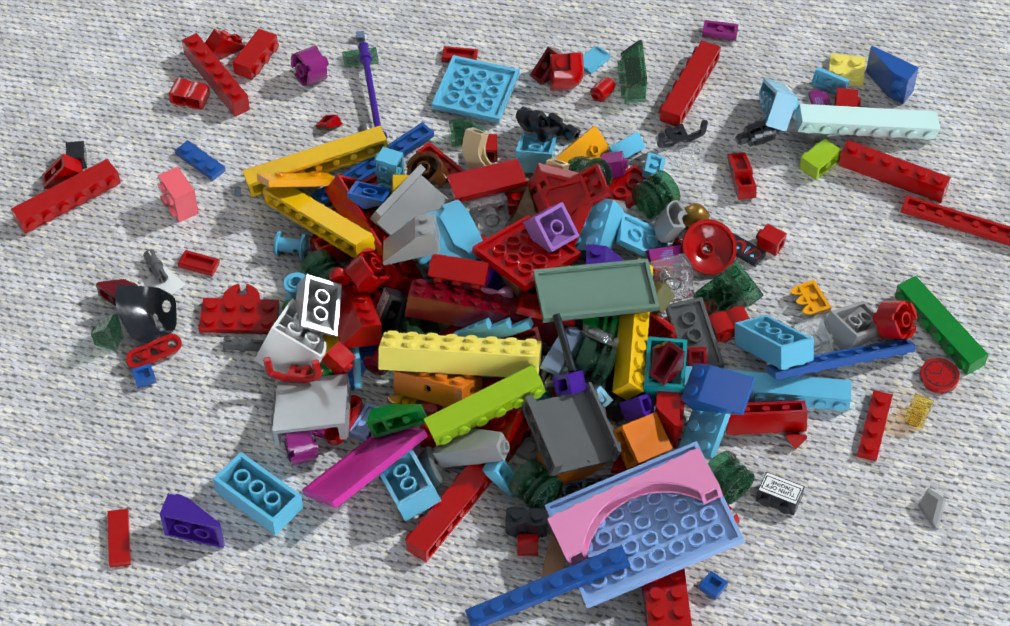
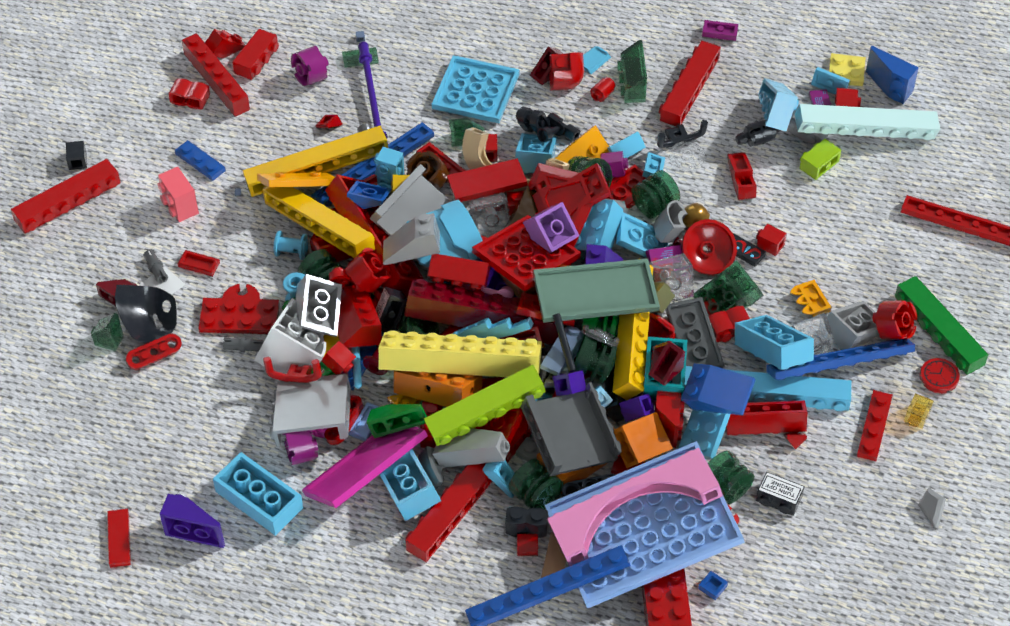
red slope [42,154,83,189] -> none
blue plate [132,363,157,388] -> none
red tile [441,46,478,63] -> none
red slope [686,347,708,367] -> none
red brick [838,140,951,203] -> none

